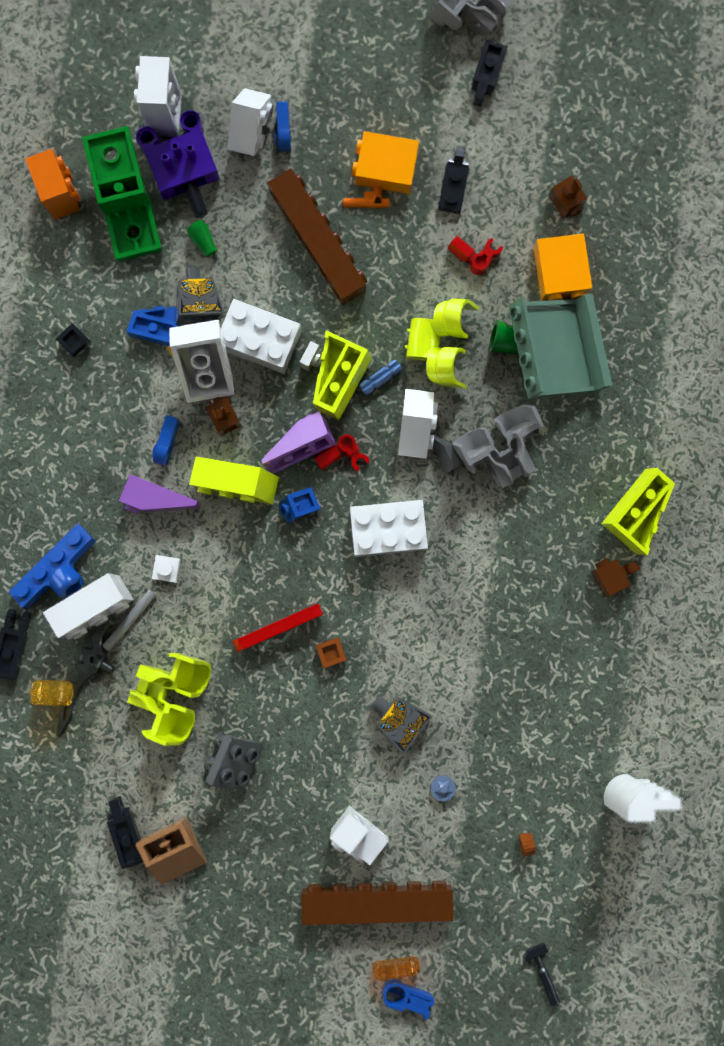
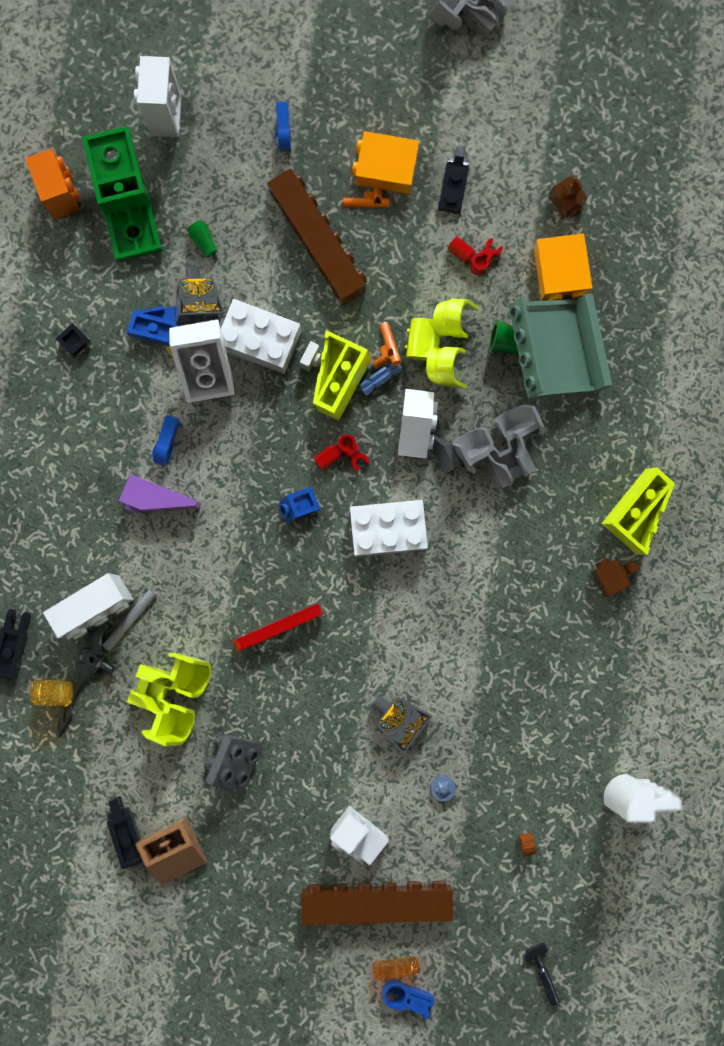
blue plate [9,523,96,610] -> none
dark purple piece [136,110,220,218] -> none
white plate [152,555,181,583] -> none
neon yellow wedge [189,457,279,505] -> none
reddish brown brick [205,396,242,436] -> none
white brick [227,88,273,156] -> none
slope [261,411,336,474] -> none
dark orange plate [316,637,347,668] -> none
black hinge [471,40,508,107] -> none
none -> orange hose [372,322,401,370]

